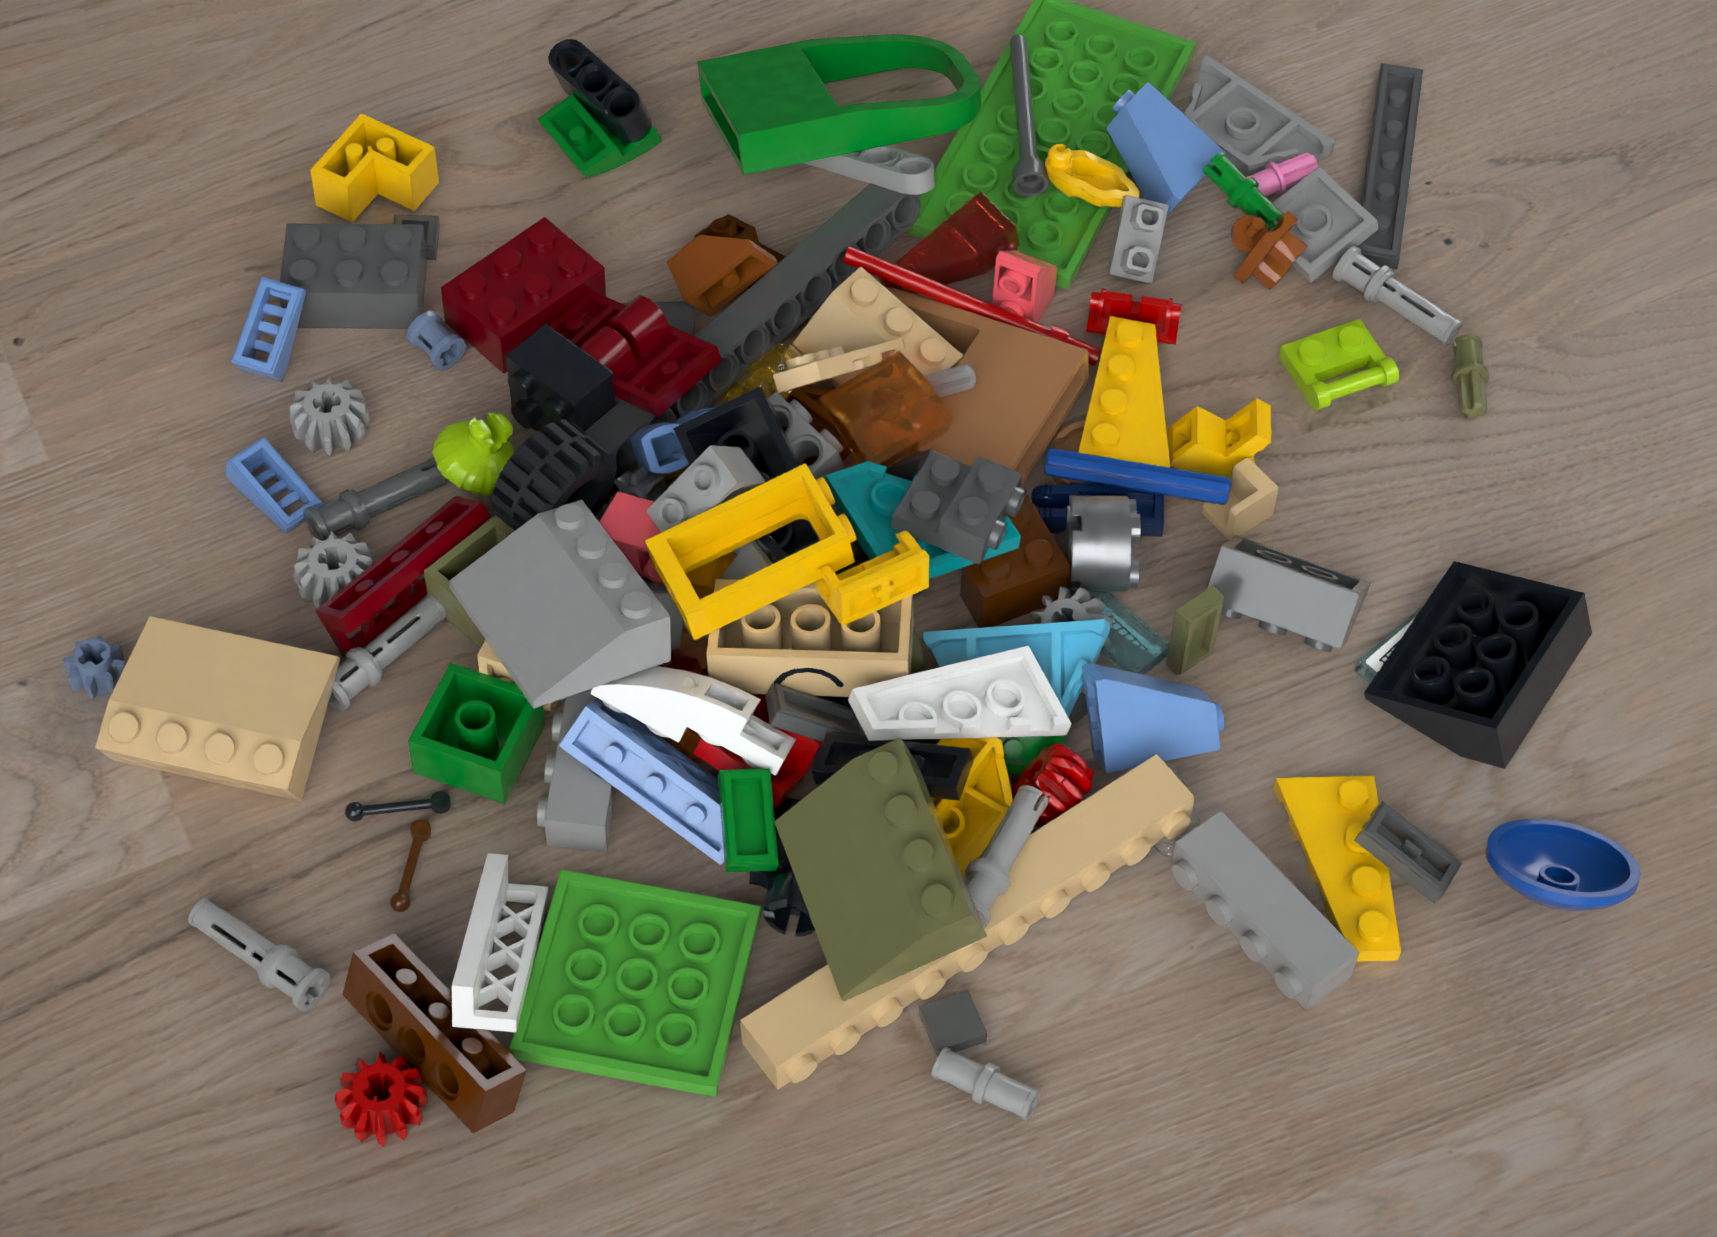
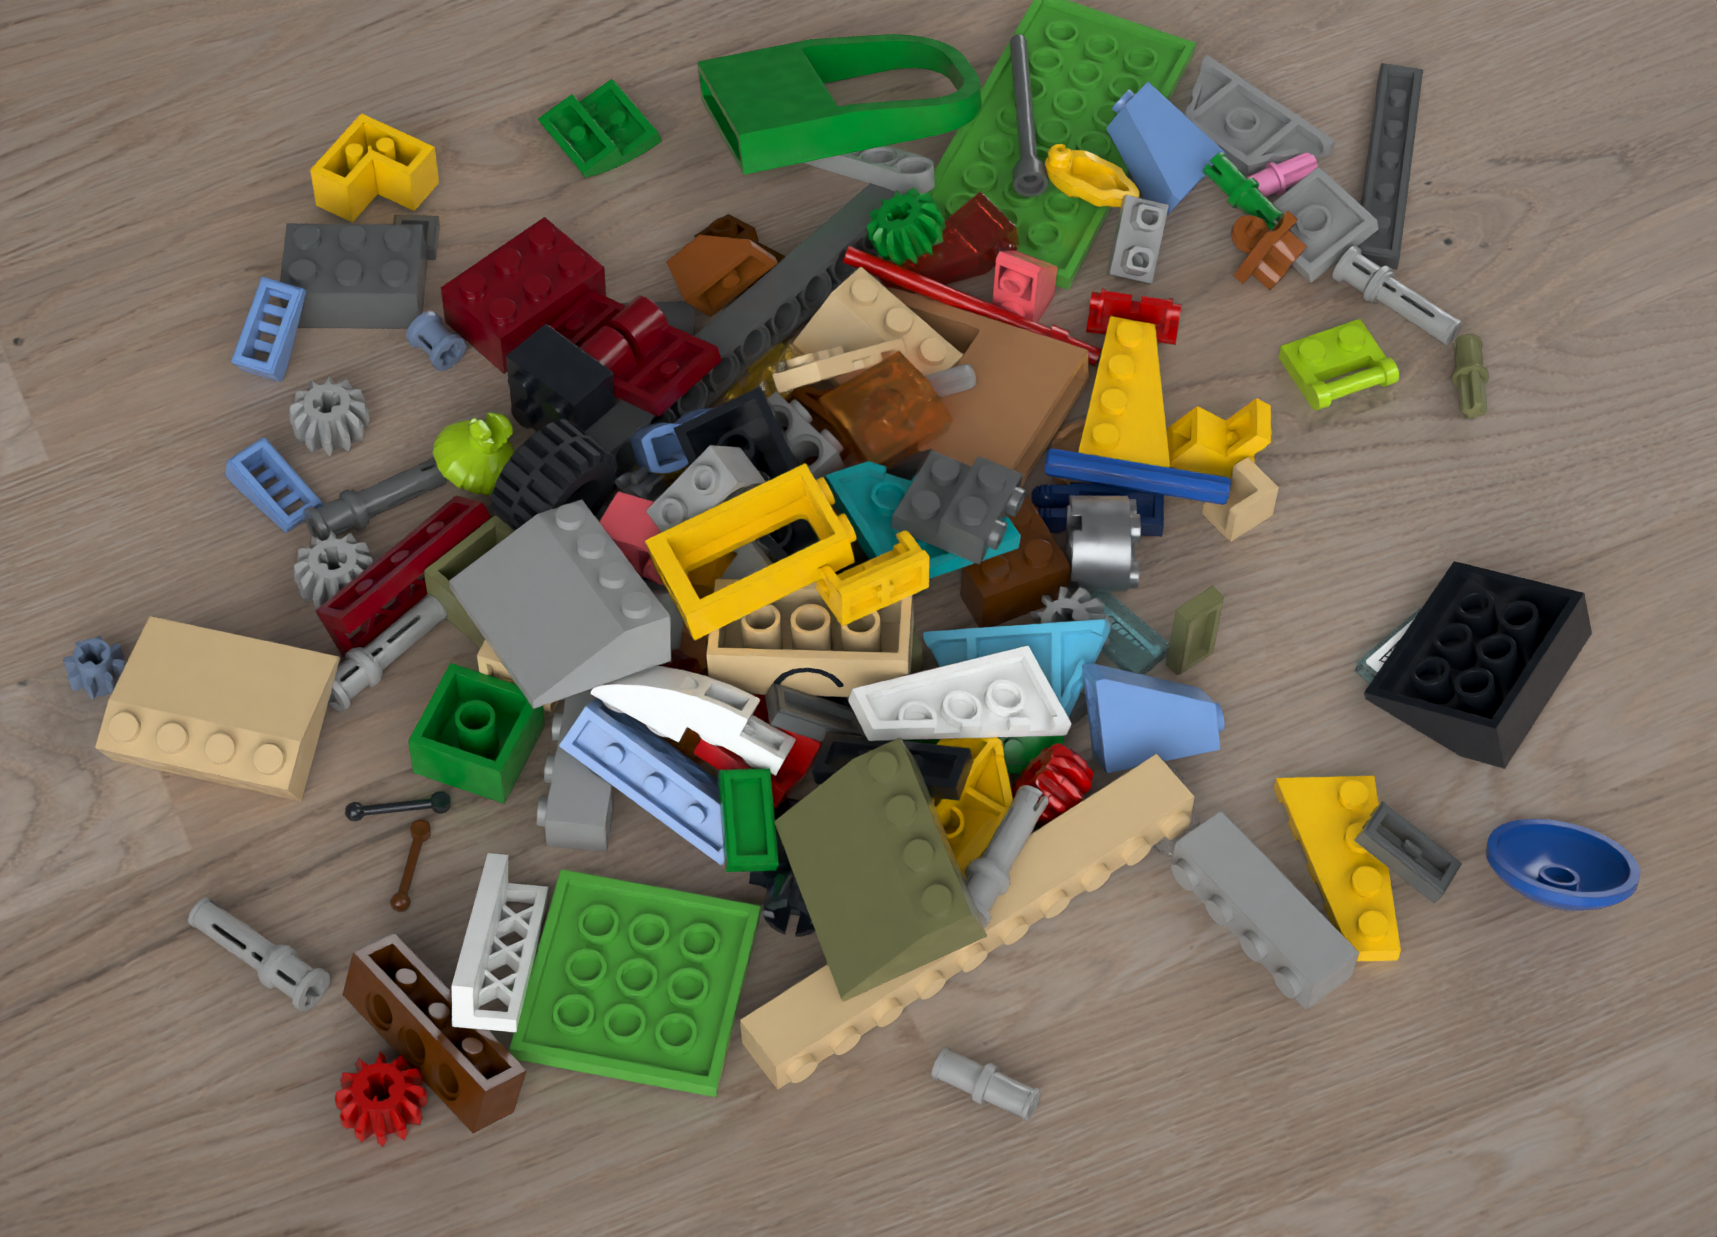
black beam [548,39,652,143] -> none
dark grey tile [919,990,987,1057] -> none
slope [1207,535,1371,652] -> none
none -> green gear [866,187,946,266]

